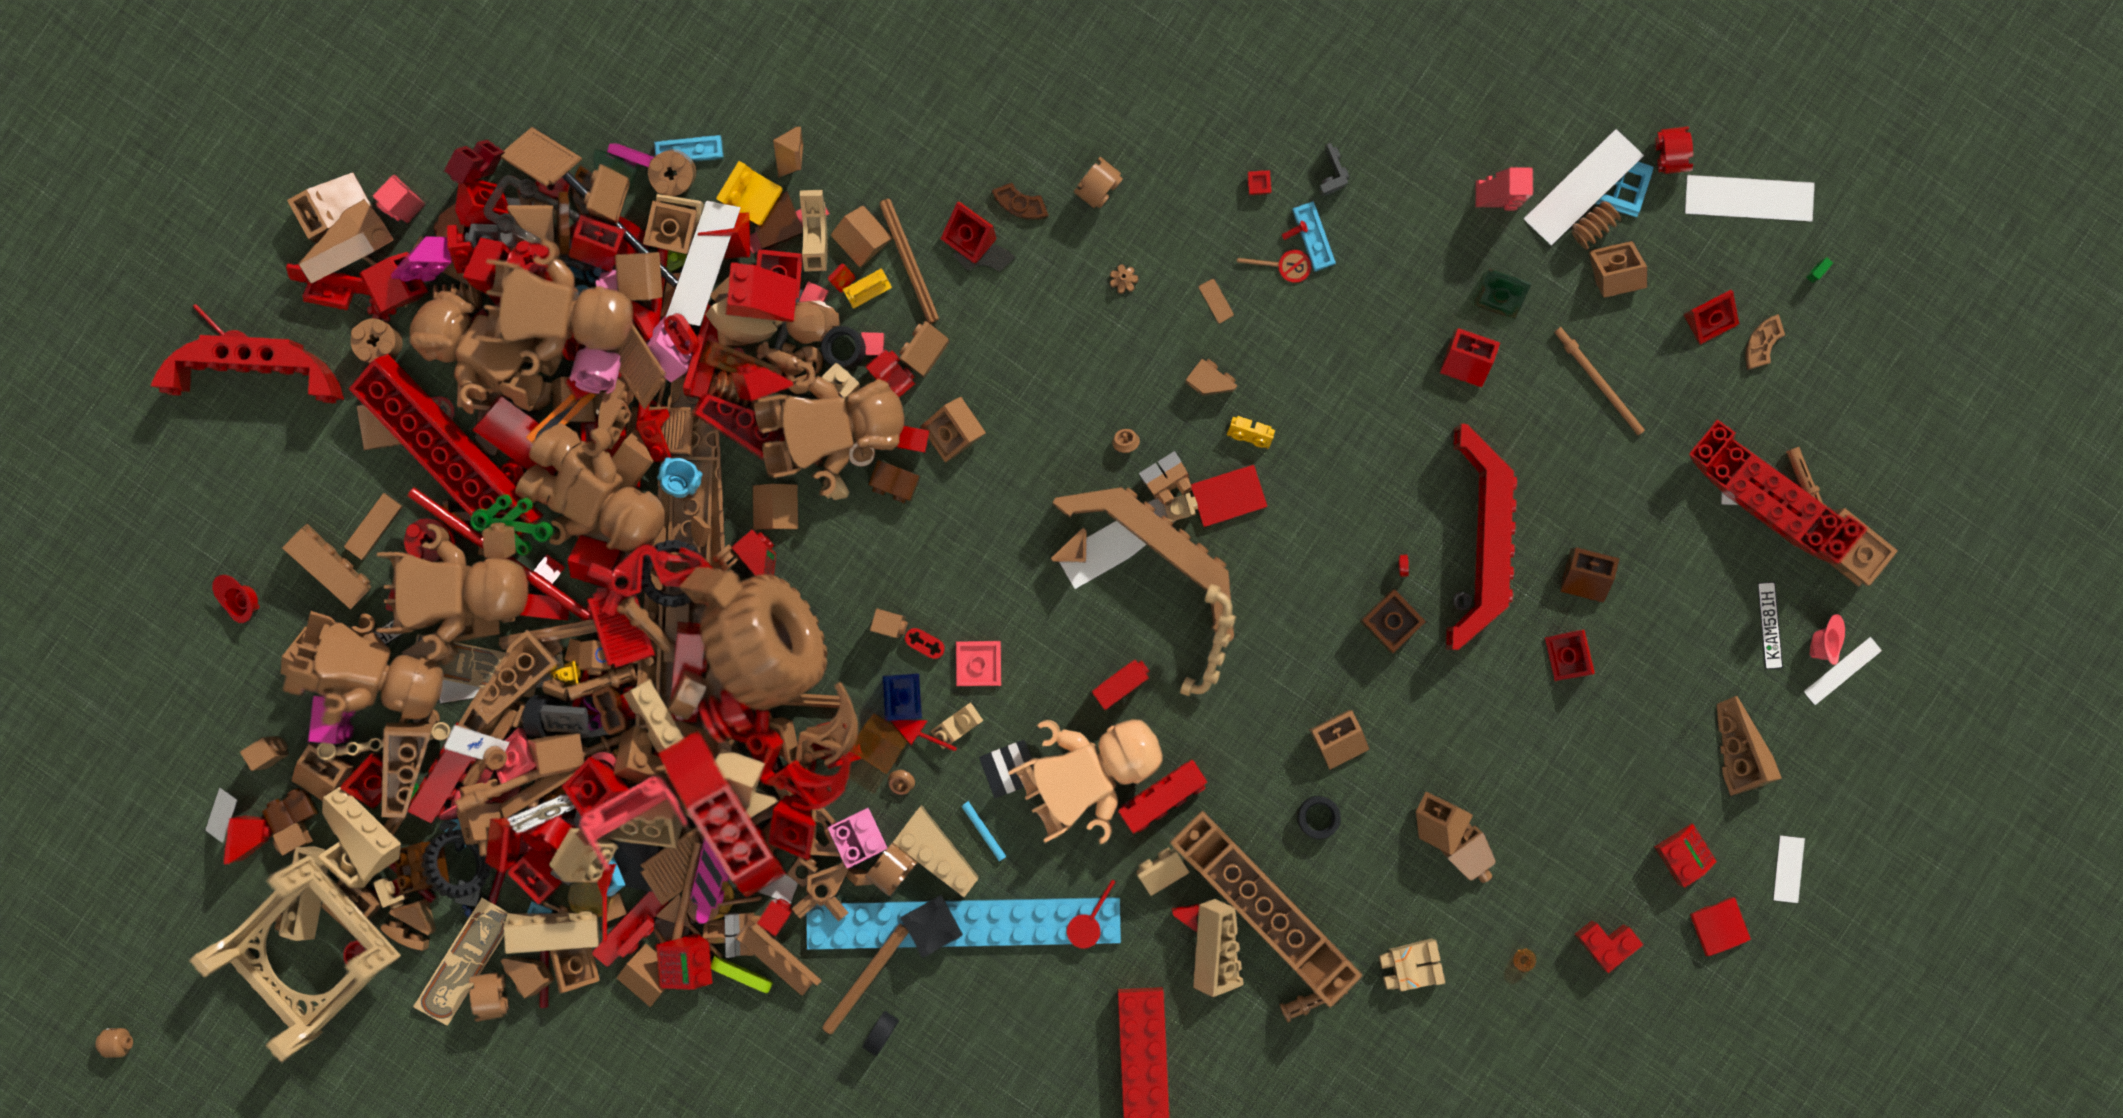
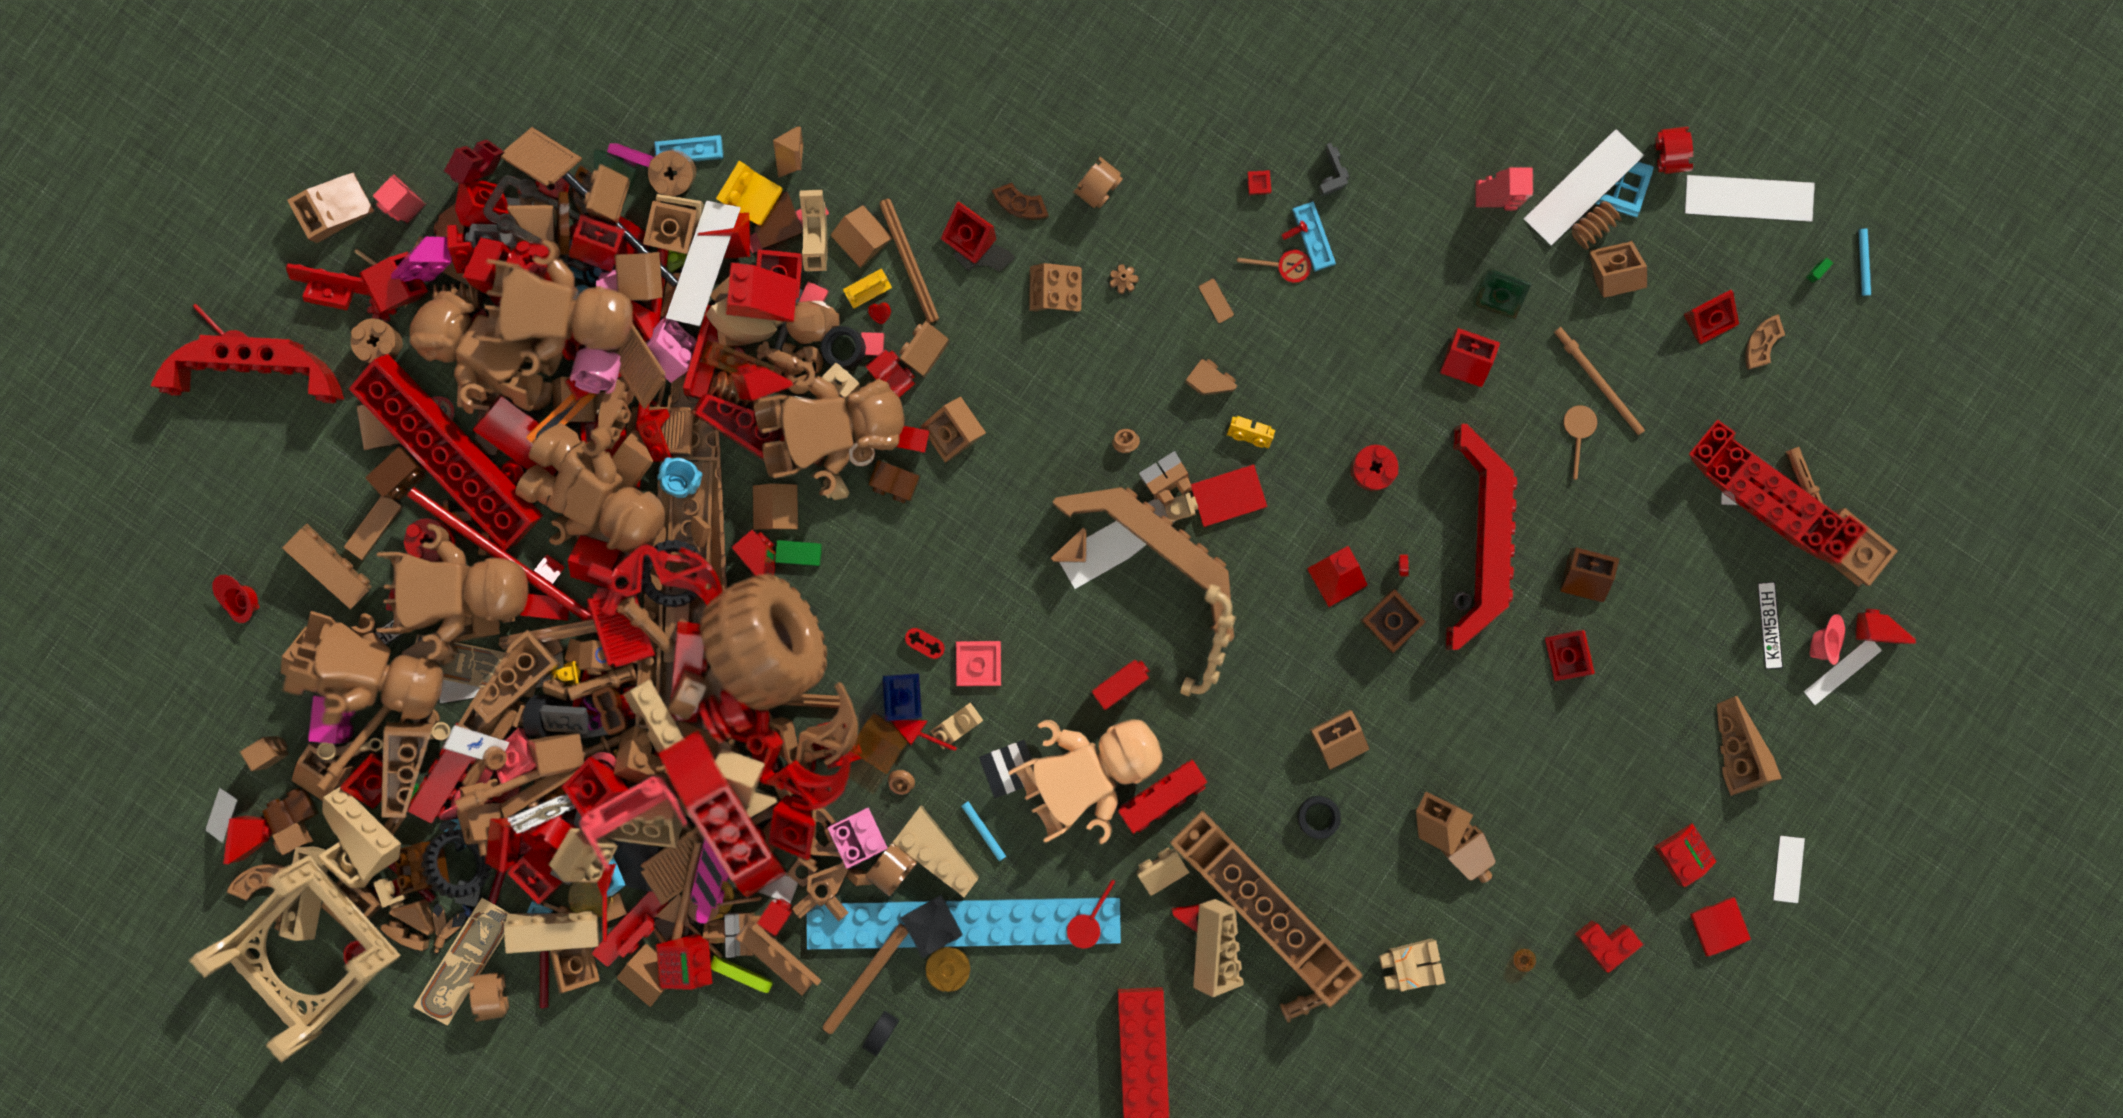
medium nougat head [96,1028,133,1058] -> none
medium nougat wedge [298,199,393,283] -> none
green plant [471,494,553,556] -> none
medium nougat brick [482,523,516,559] -> none
medium nougat slope [501,956,555,998] -> none
red beam [664,313,699,355] -> none
medium nougat brick [680,567,743,608] -> none
medium nougat wheel [712,545,740,571] -> none
red slope [828,263,856,293] -> none
medium nougat brick [870,609,908,638] -> none
none -> medium nougat tile [227,864,287,901]
none -> medium nougat bar [317,705,391,791]
none -> reddish brown brick [365,447,427,500]
none -> medium nougat piece [433,904,467,953]
none -> green tile [775,540,822,566]
none -> red piece [868,302,891,324]
none -> pearl gold tile [926,947,971,992]
none -> medium nougat bracket [1030,263,1082,312]
none -> red slope [1307,546,1368,607]
none -> red brick [1351,445,1398,491]
none -> medium nougat piece [1564,405,1597,480]
none -> red slope [1855,609,1916,644]
none -> medium azure bar [1858,229,1871,296]

